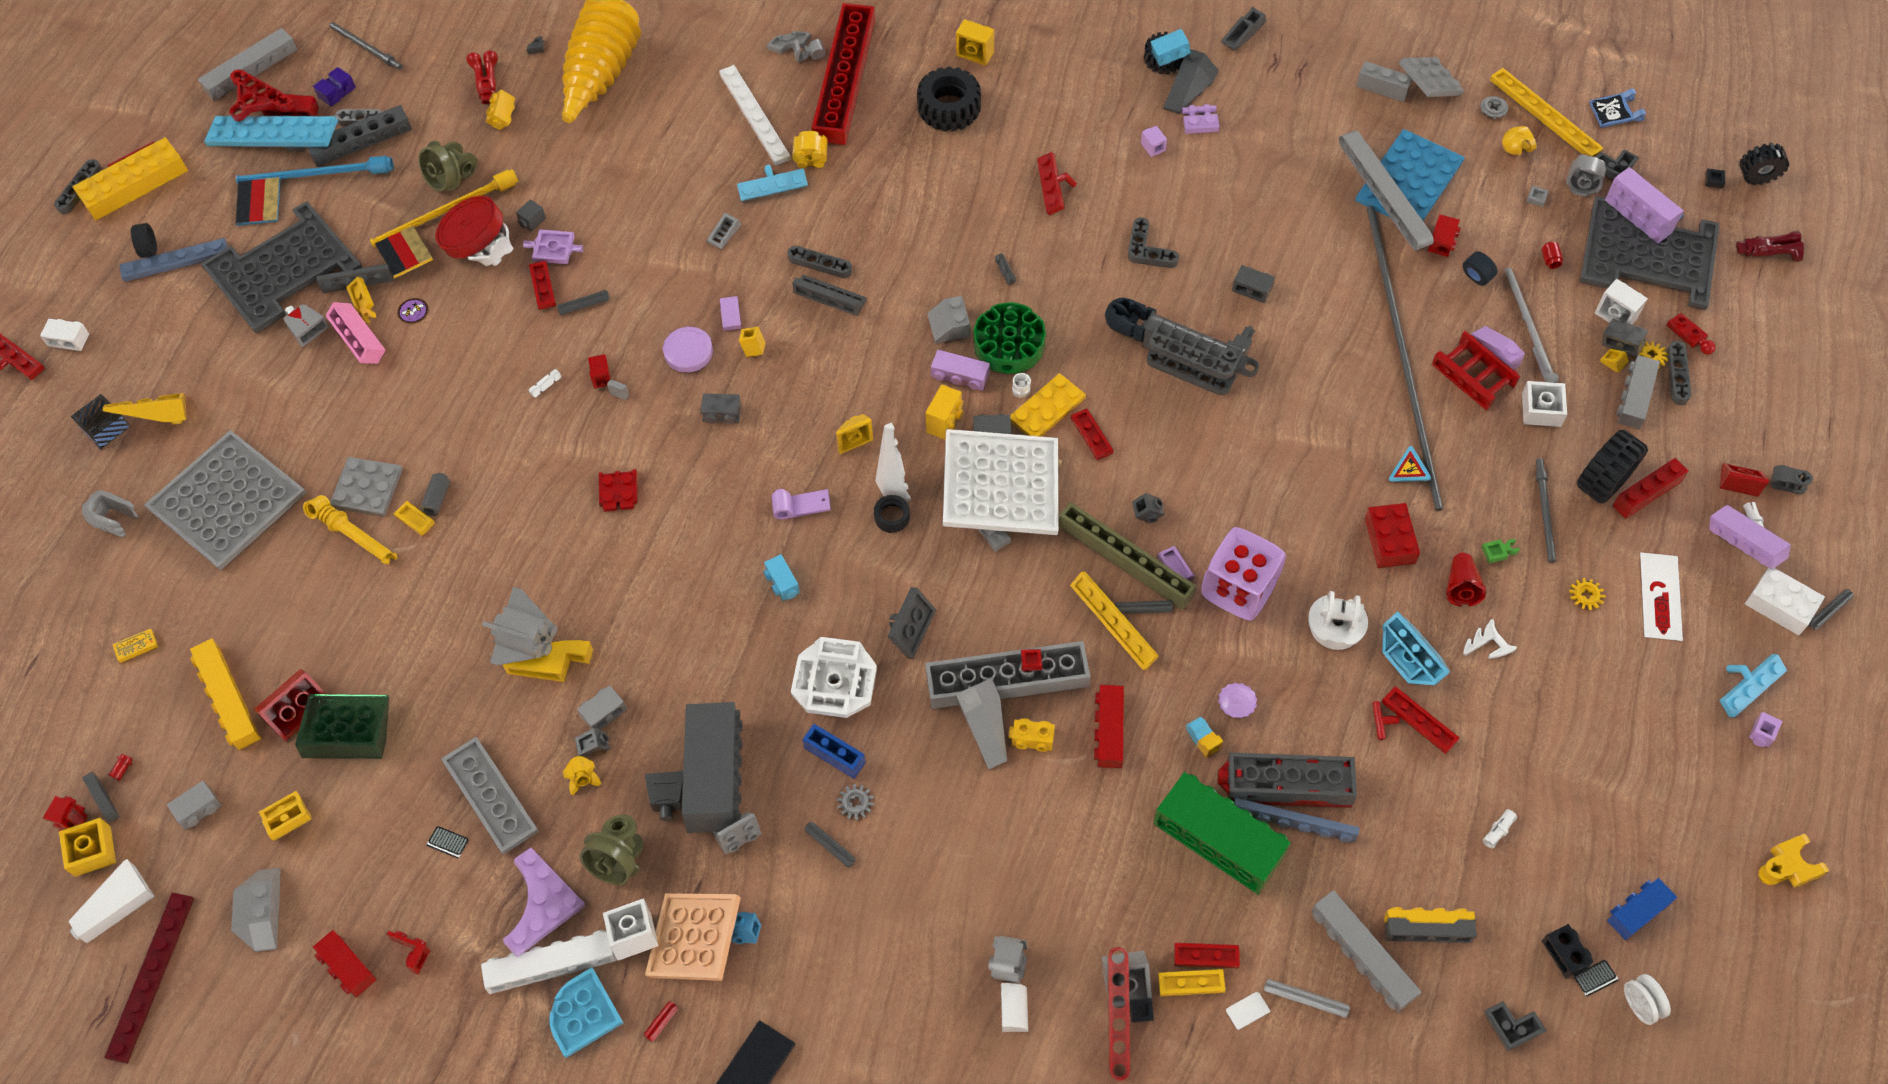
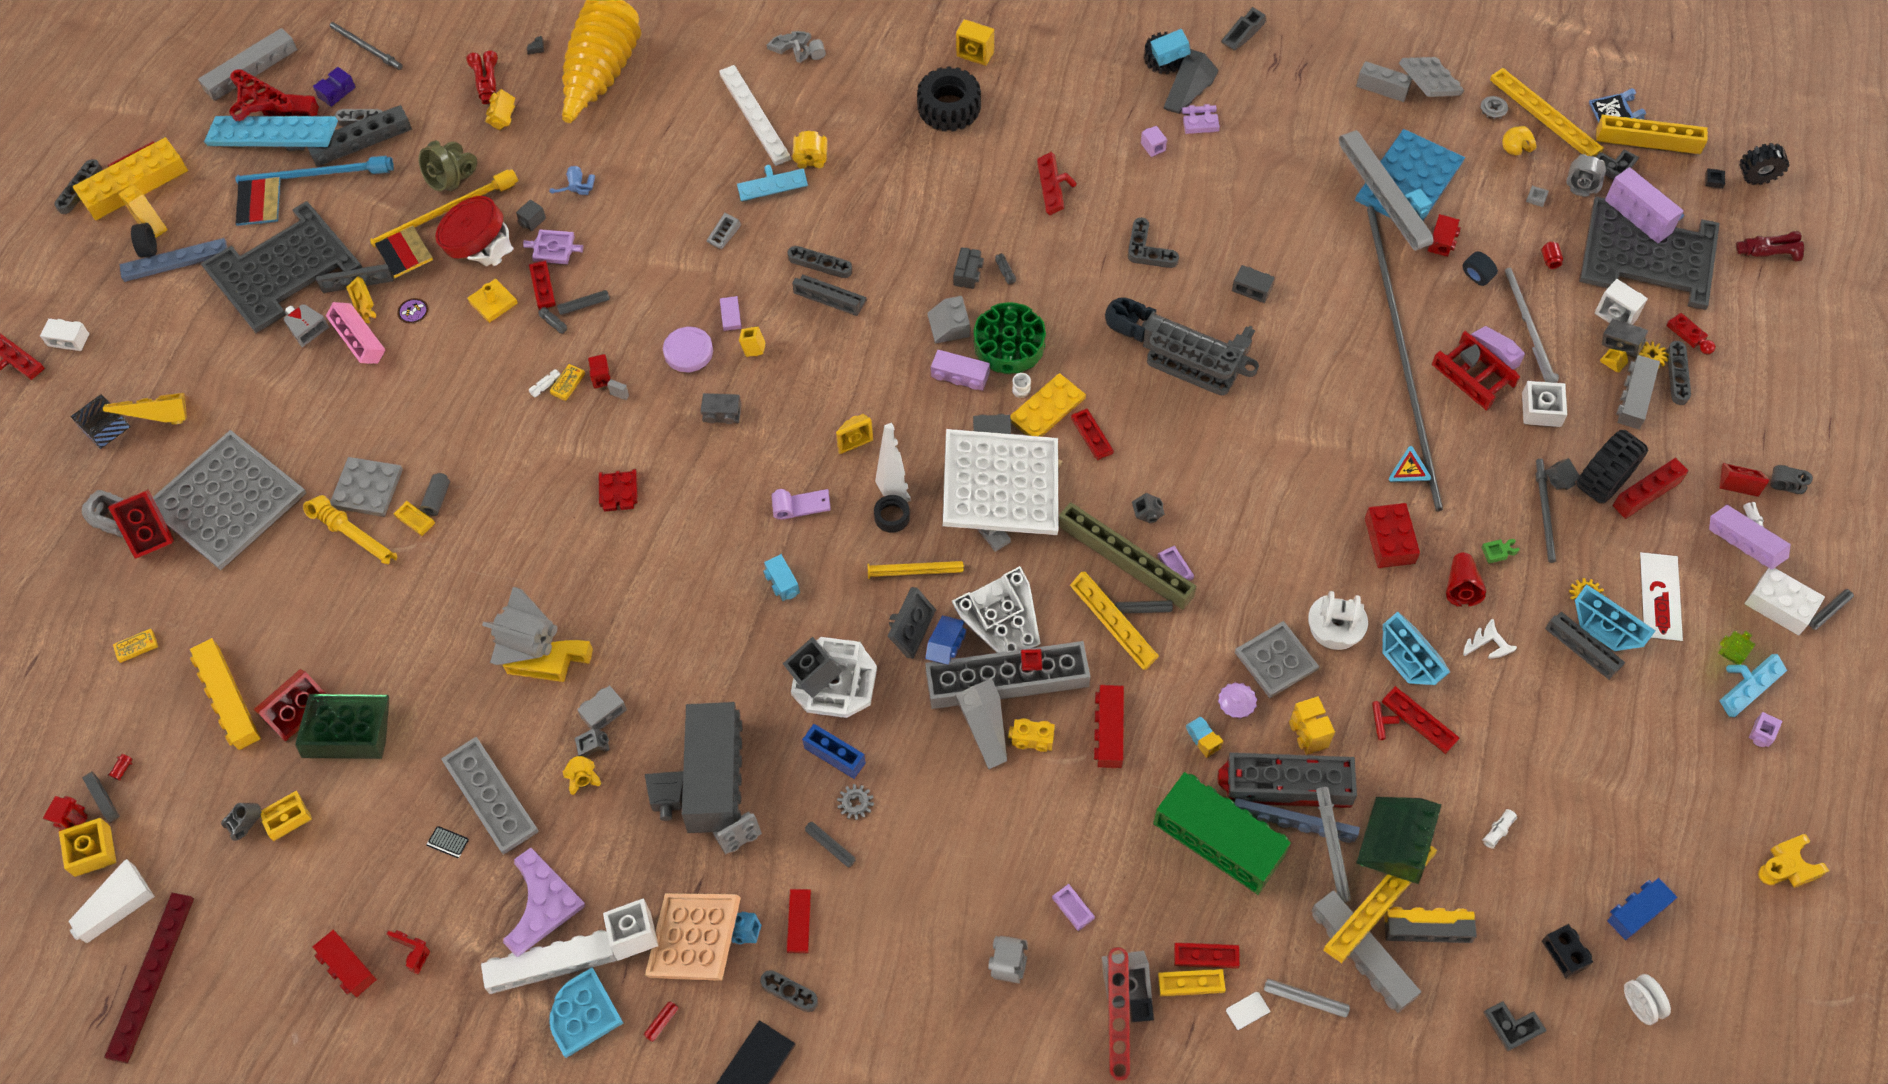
light grey brick [167,781,222,830] -> none
light grey wedge [231,868,281,952] -> none
olive piece [580,814,644,885] -> none
red brick [811,3,876,145] -> none
yellow brick [925,384,964,440] -> none
white brick [1001,983,1028,1032] -> none
lavender piece [1201,527,1286,621] -> none
sticker [1574,960,1619,997] -> none
none -> red brick [108,489,175,559]
none -> yellow slope [119,184,168,238]
none -> dark grey piece [221,803,261,841]
none -> yellow tile [467,278,518,323]
none -> dark grey axle [538,307,567,334]
none -> medium blue piece [549,166,595,195]
none -> yellow tile [550,364,585,401]
none -> dark grey beam [760,970,818,1012]
none -> dark grey brick [783,637,843,698]
none -> red tile [787,889,811,953]
none -> yellow axle [867,561,964,579]
none -> blue brick [925,615,967,665]
none -> white wedge [952,566,1041,653]
none -> dark grey brick [953,247,984,289]
none -> lavender tile [1052,884,1095,931]
none -> light grey plate [1234,621,1319,699]
none -> yellow piece [1289,696,1335,755]
none -> light grey axle [1316,787,1351,902]
none -> yellow plate [1323,838,1437,964]
none -> clear green slope [1356,797,1441,884]
none -> medium azure brick [1405,189,1432,218]
none -> dark grey tile [1460,344,1480,369]
none -> dark grey brick [1545,458,1580,490]
none -> dark grey fence [1545,612,1626,680]
none -> medium azure wedge [1575,584,1656,651]
none -> yellow brick [1596,115,1708,154]
none -> clear neon green brick [1718,631,1756,665]

